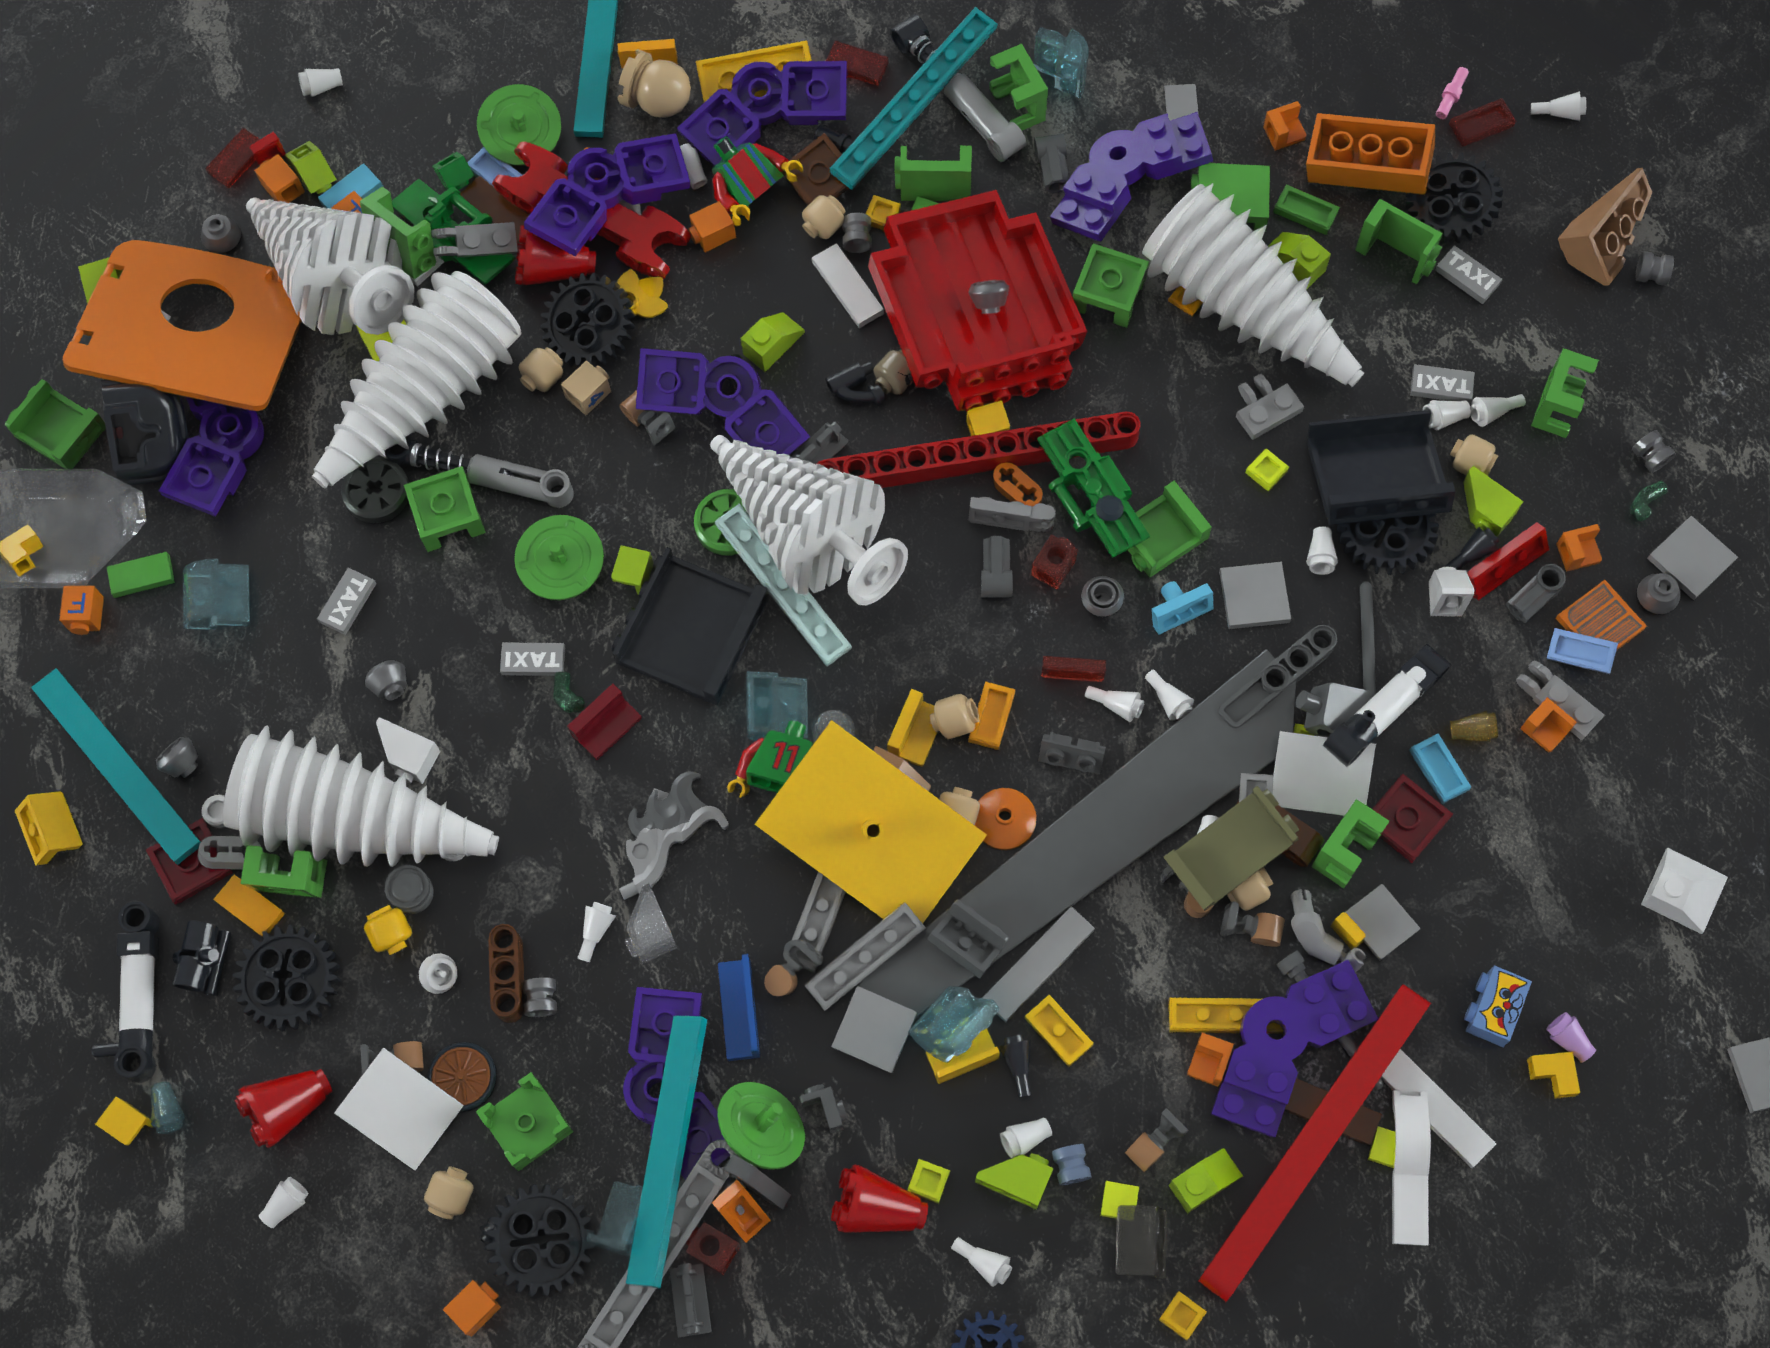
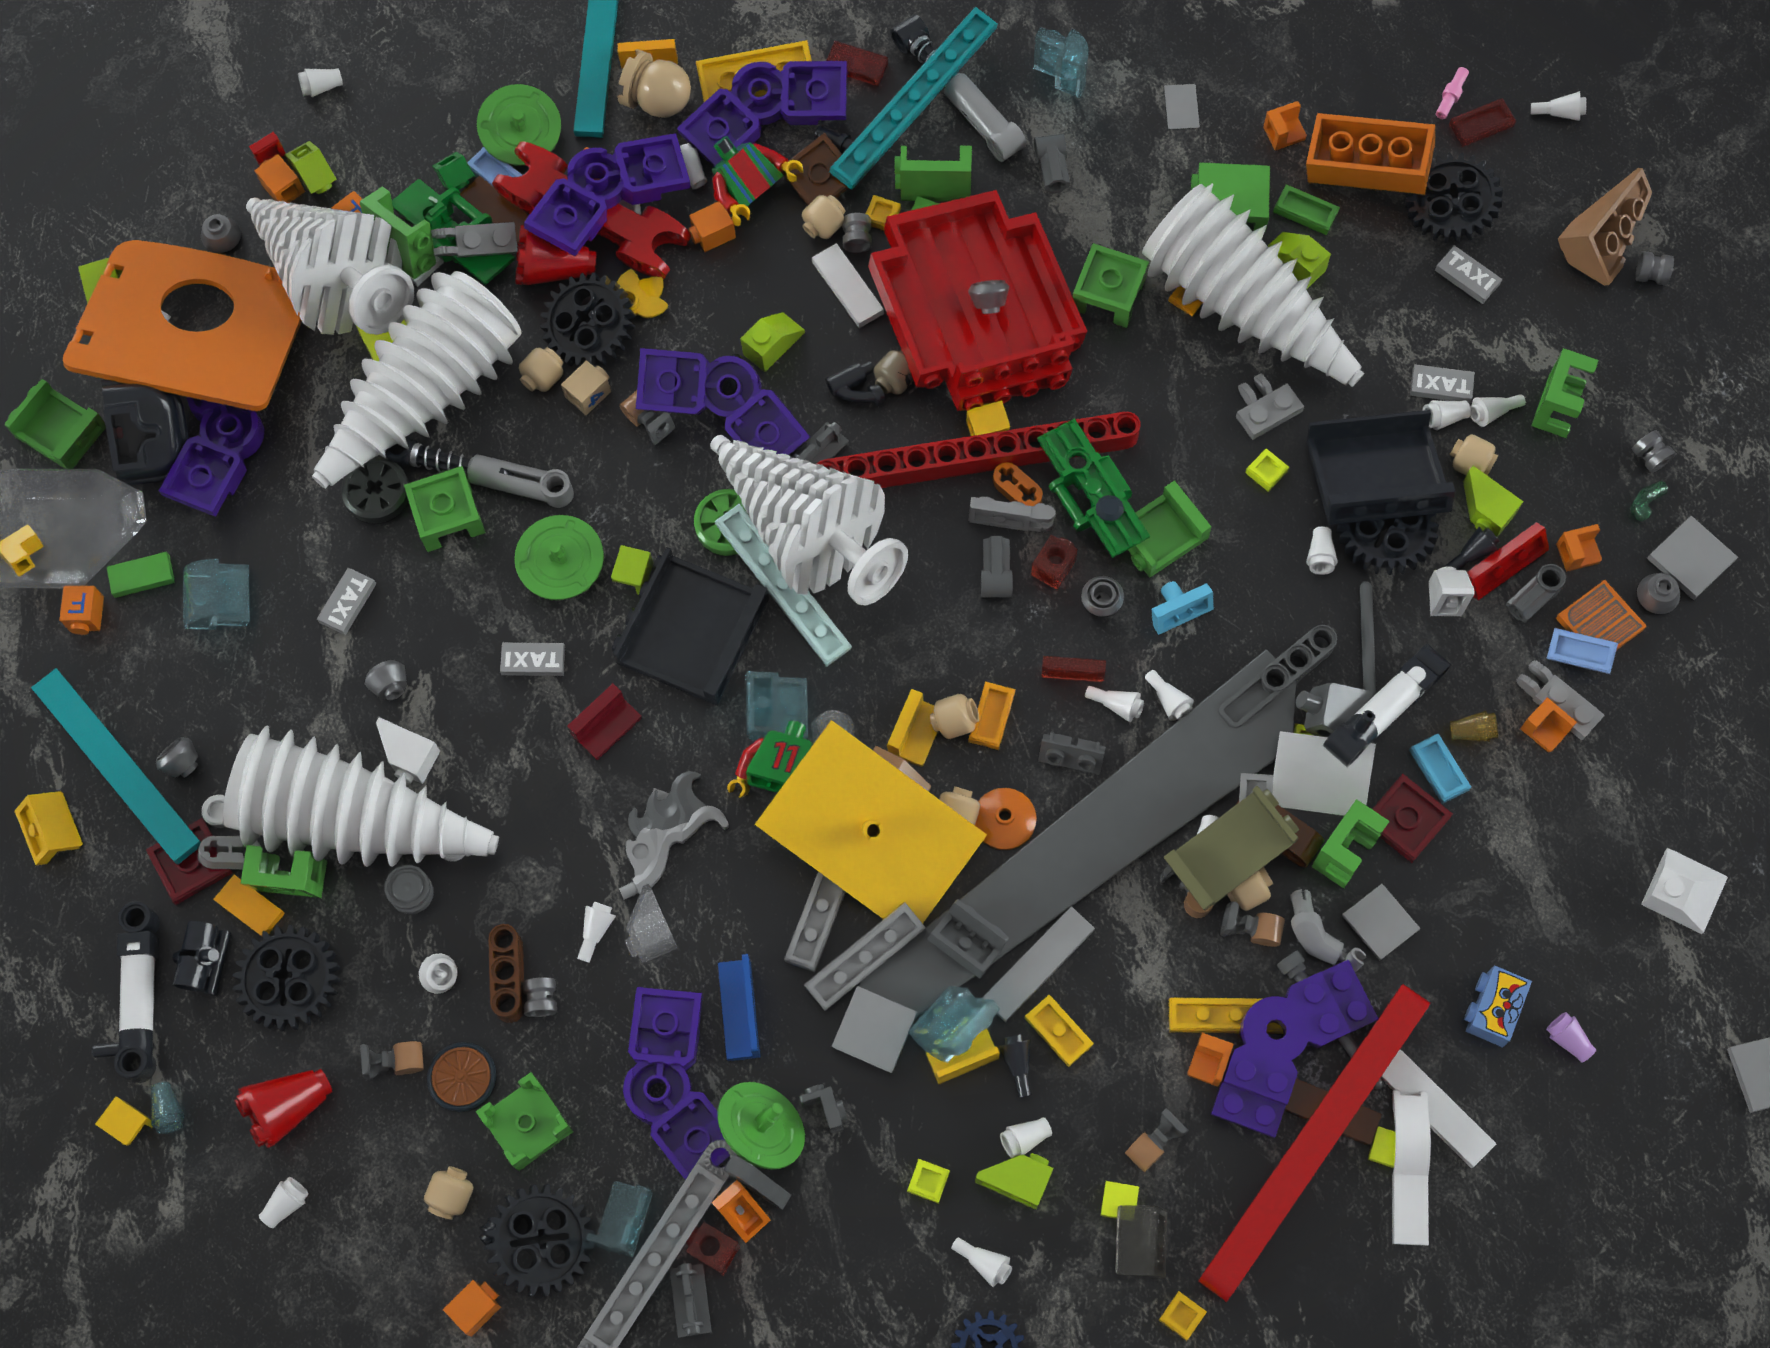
clear red tile [205,128,260,188] -> none
medium azure tile [318,163,383,209] -> none
white sticker [334,1048,464,1170] -> none
yellow head [364,905,412,955] -> none
clear green arm [553,672,585,713] -> none
teal tile [625,1016,708,1288] -> none
leg [764,940,823,996] -> none
red cone [831,1165,928,1233] -> none
bright green panel [989,44,1048,130] -> none
plate [1050,112,1213,242] -> none
sand blue wheel [1052,1144,1092,1186] -> none
lime slope [1168,1148,1243,1214] -> none
light grey tile [1219,562,1291,629] -> none
yellow tile [1330,912,1366,950] -> none
bright green panel [1355,199,1443,284] -> none
yellow piece [1527,1052,1580,1098] -> none

